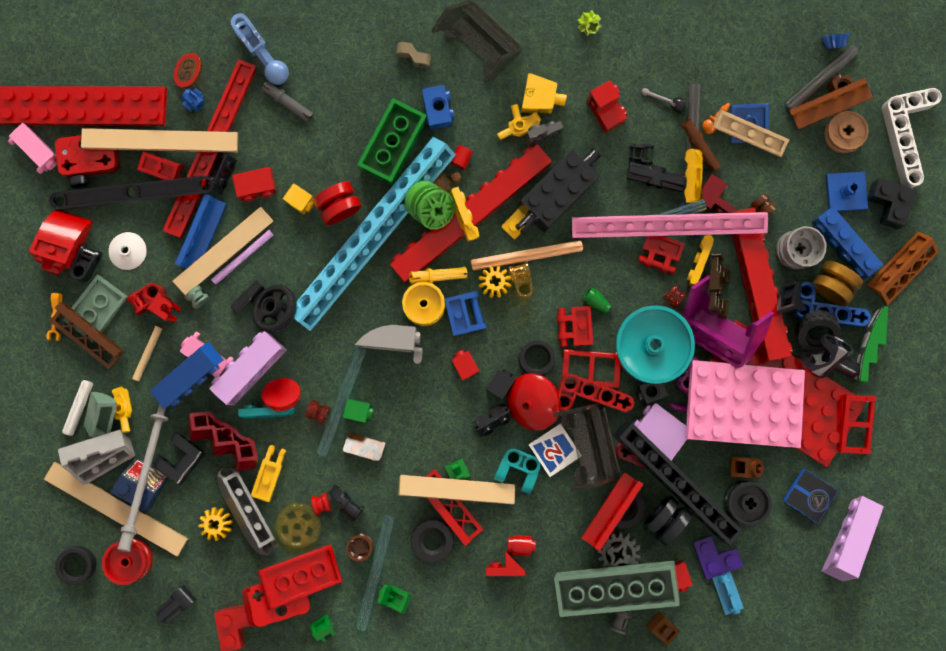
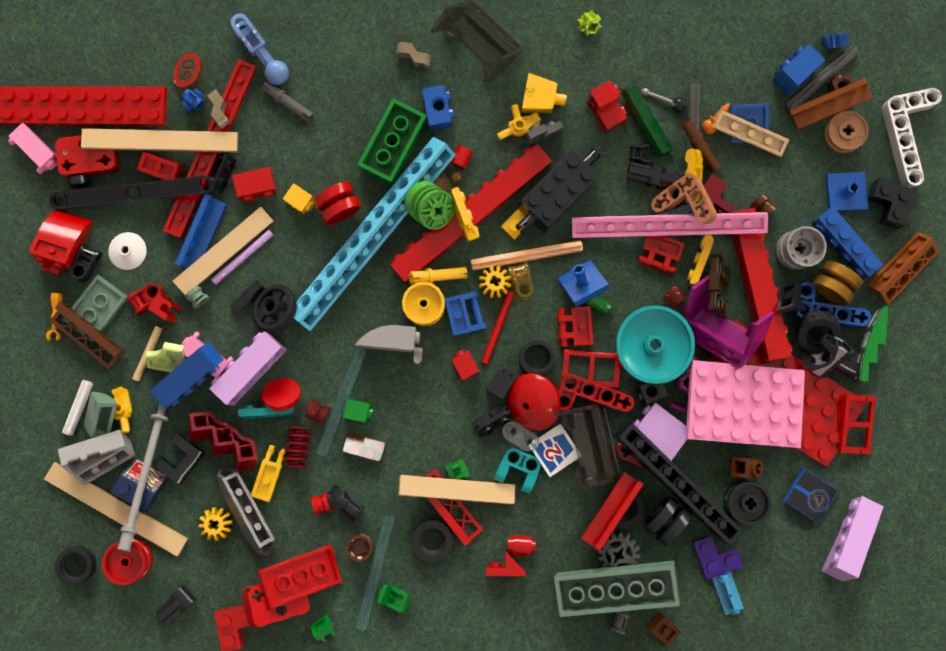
clear yellow plate [275,503,321,550] -> none
red brick [675,560,692,593] -> none
none -> yellowish green tile [145,342,185,373]
none -> dark tan piece [207,89,231,129]
none -> dark red piece [283,426,312,468]
none -> red bar [481,291,514,364]
none -> clear plate [503,421,539,452]
none -> blue tile [558,260,610,307]
none -> dark green tile [621,85,673,157]
none -> nougat beam [651,174,717,224]
none -> blue brick [772,44,825,96]

